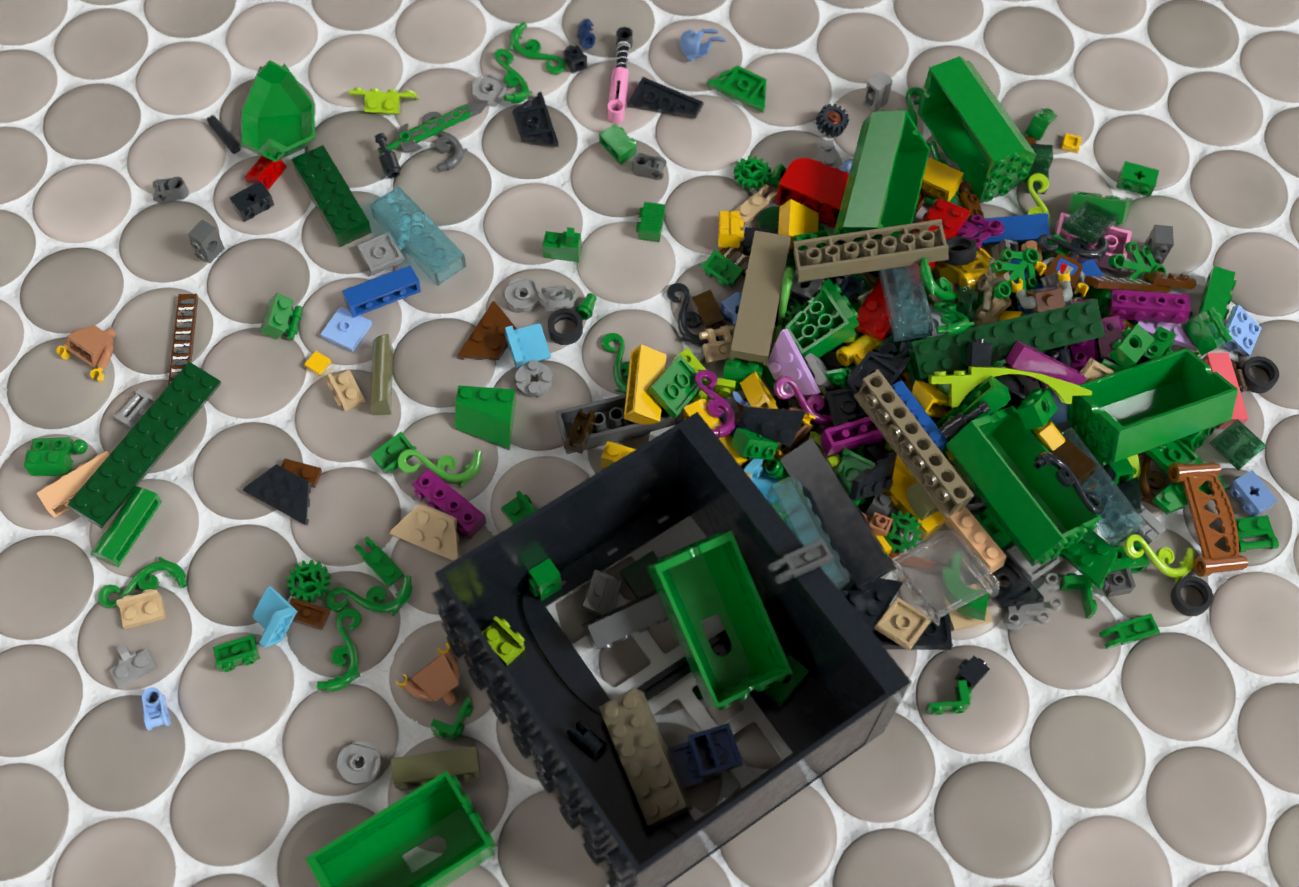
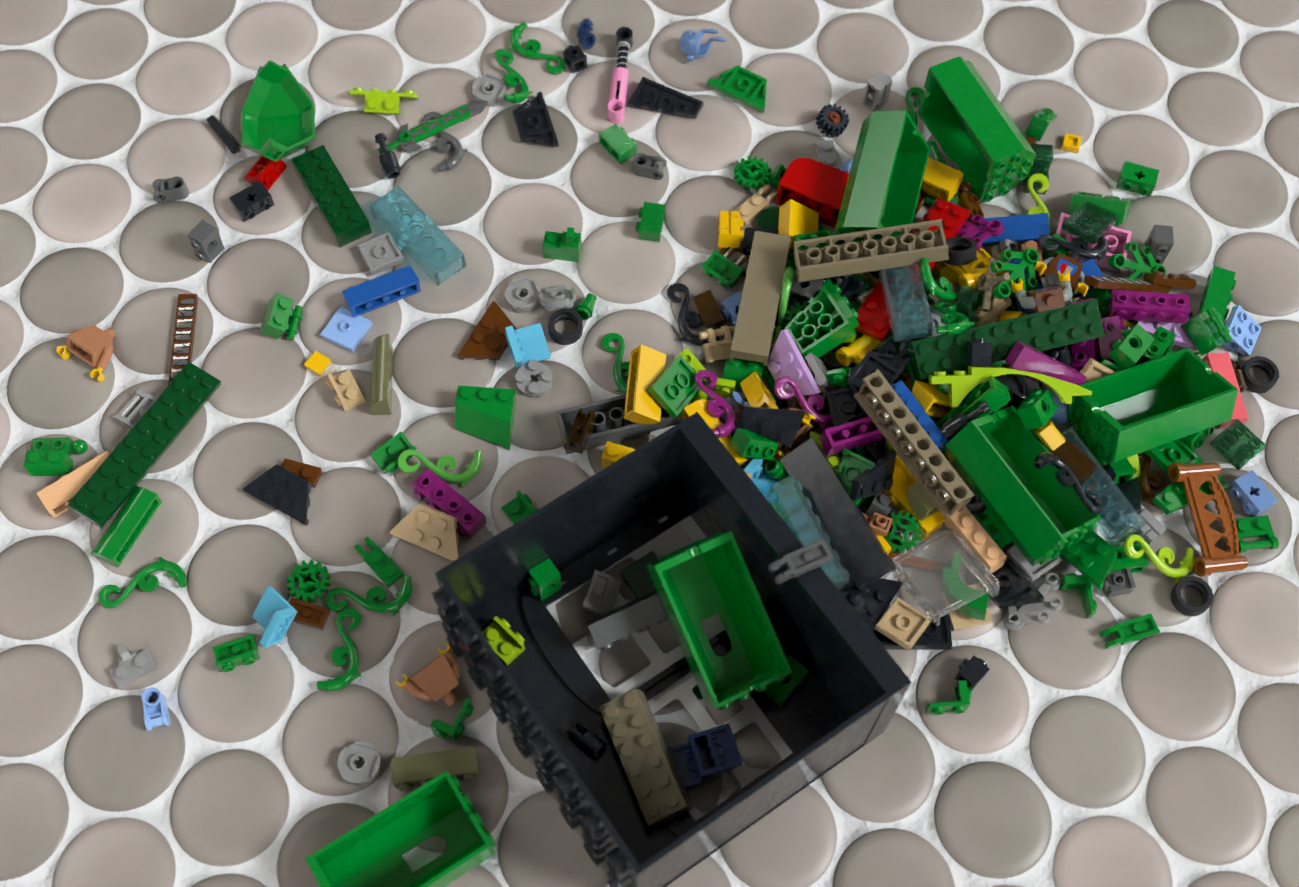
tan bracket [116,589,166,629] -> none

